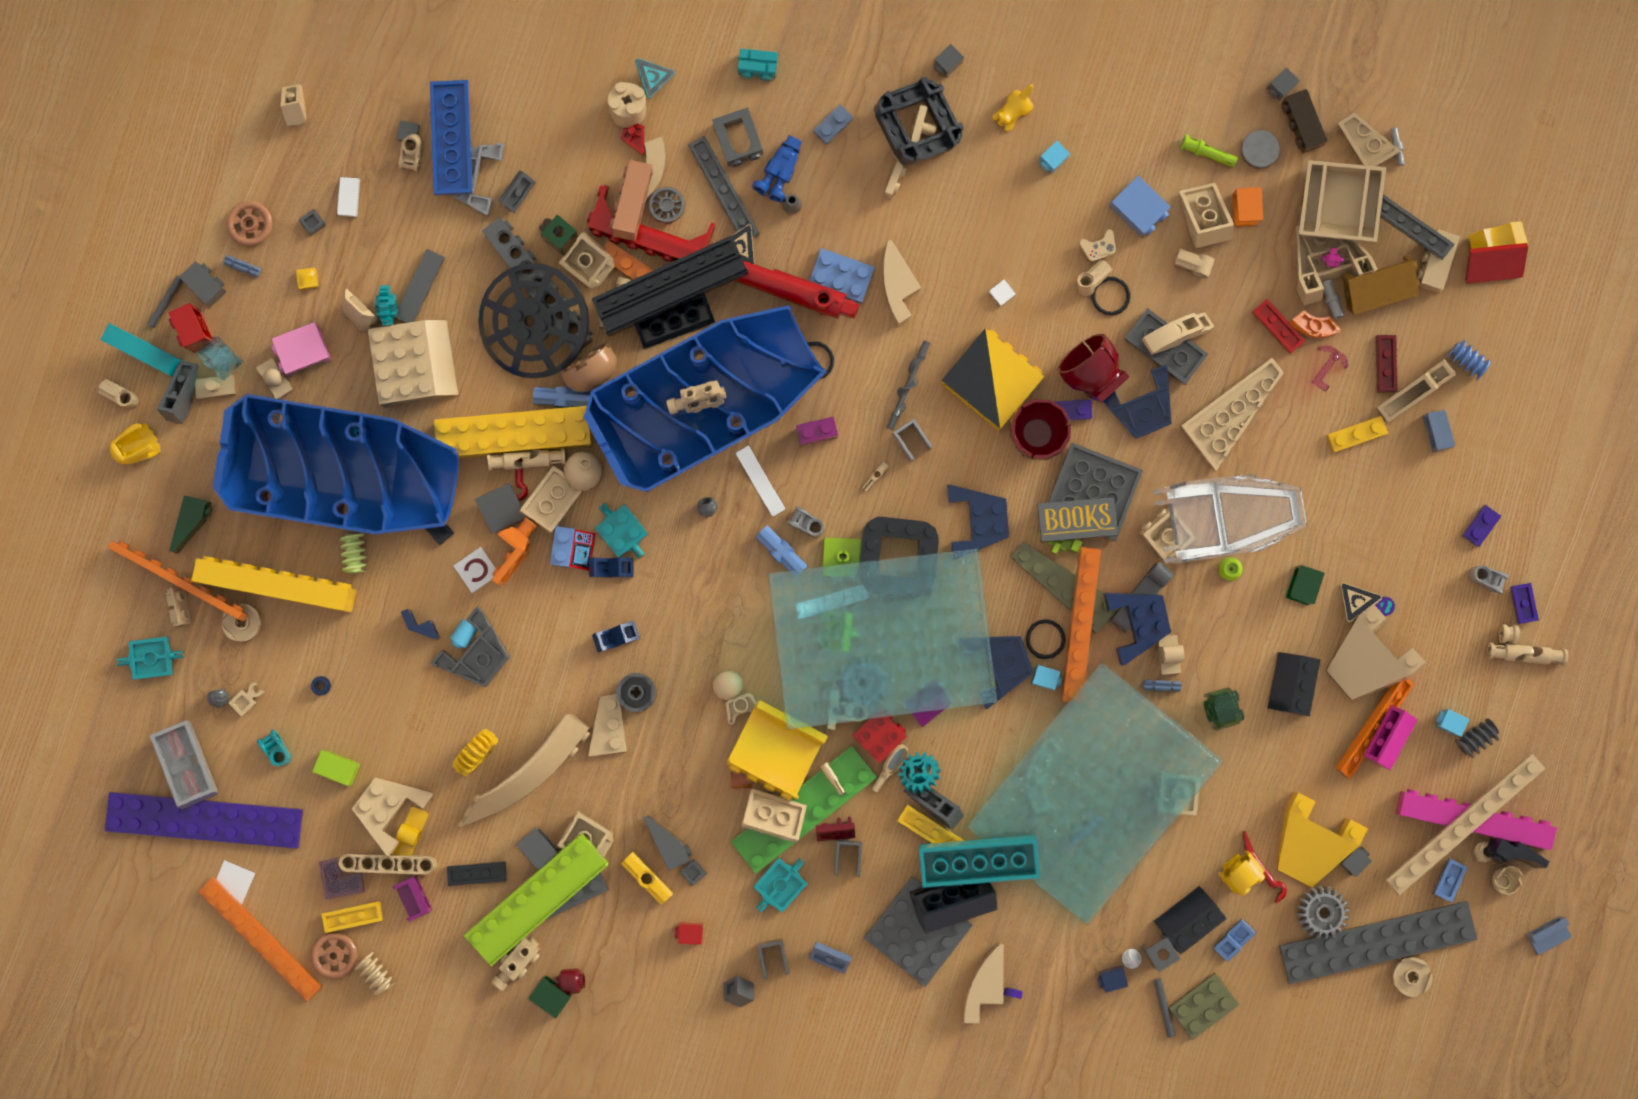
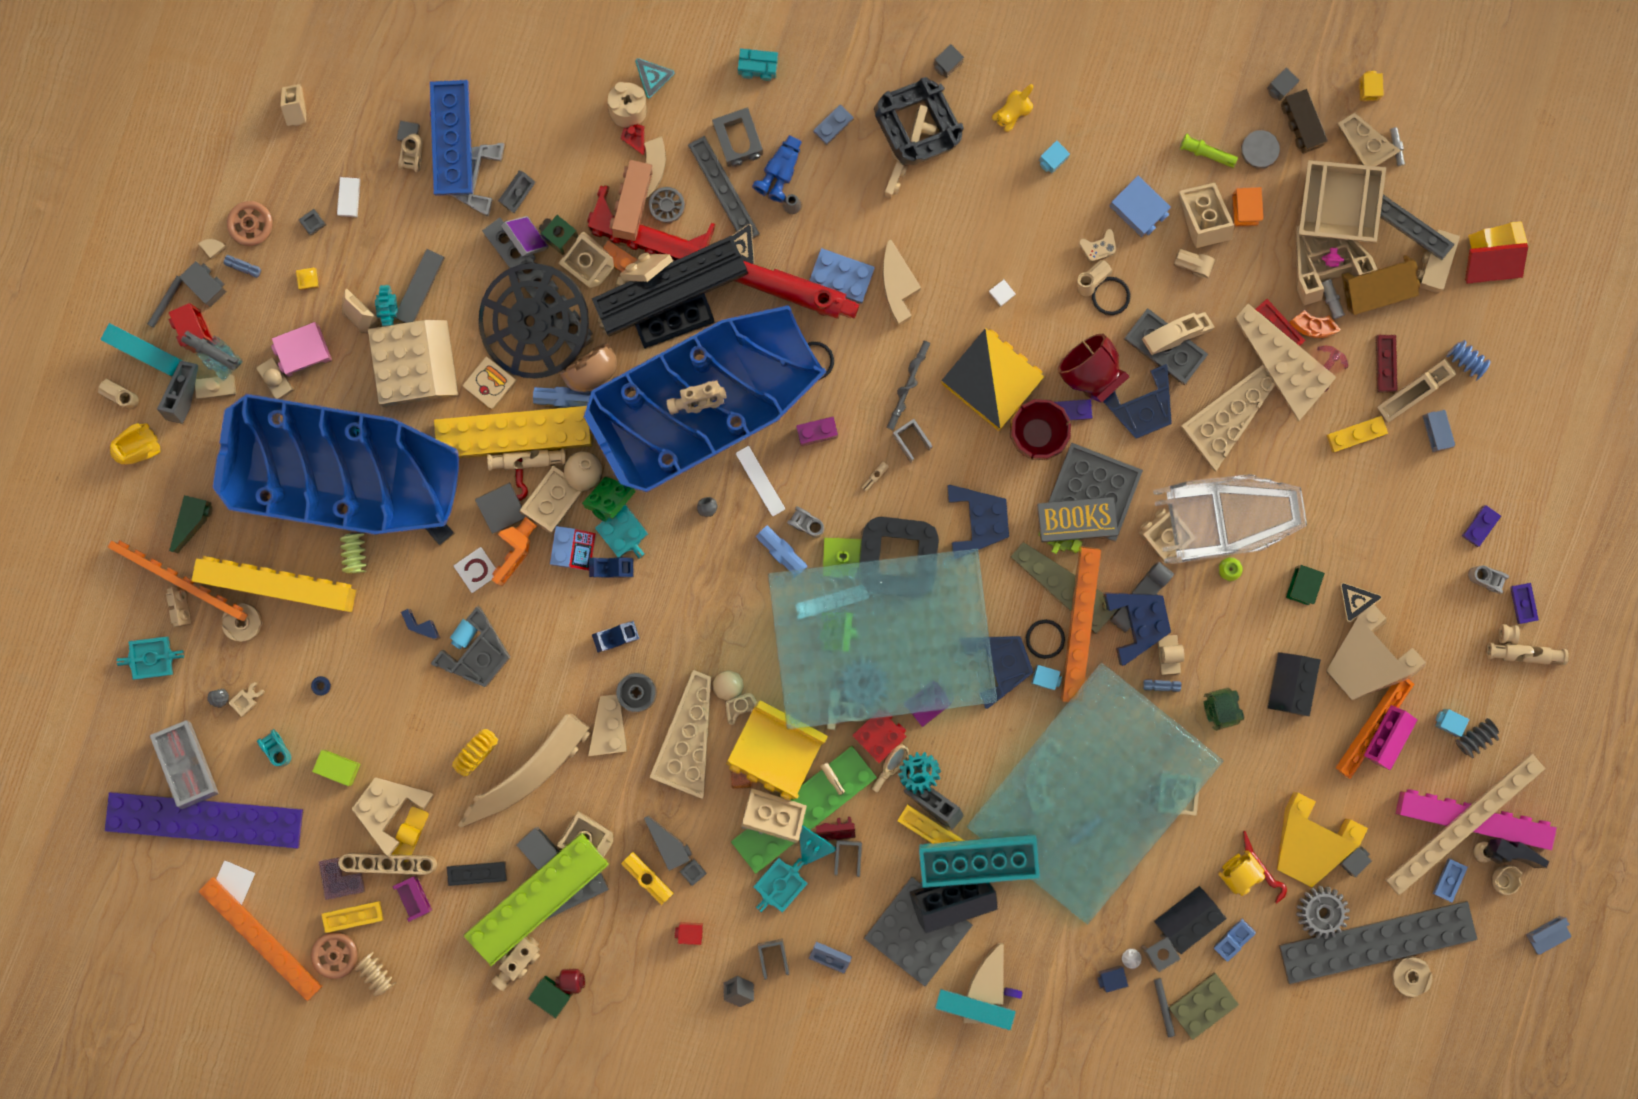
dark purple tile [1375,597,1395,616] -> none
none -> dark grey pin [181,331,239,371]
none -> tan tile [198,239,226,259]
none -> tan tile [462,356,516,410]
none -> dark purple tile [501,216,549,257]
none -> green plate [582,476,636,522]
none -> tan plate [620,253,673,282]
none -> tan wing [649,670,711,799]
none -> teal piece [800,825,836,865]
none -> teal tile [935,989,1016,1031]
none -> tan wing [1235,304,1337,421]
none -> yellow brick [1359,71,1384,101]

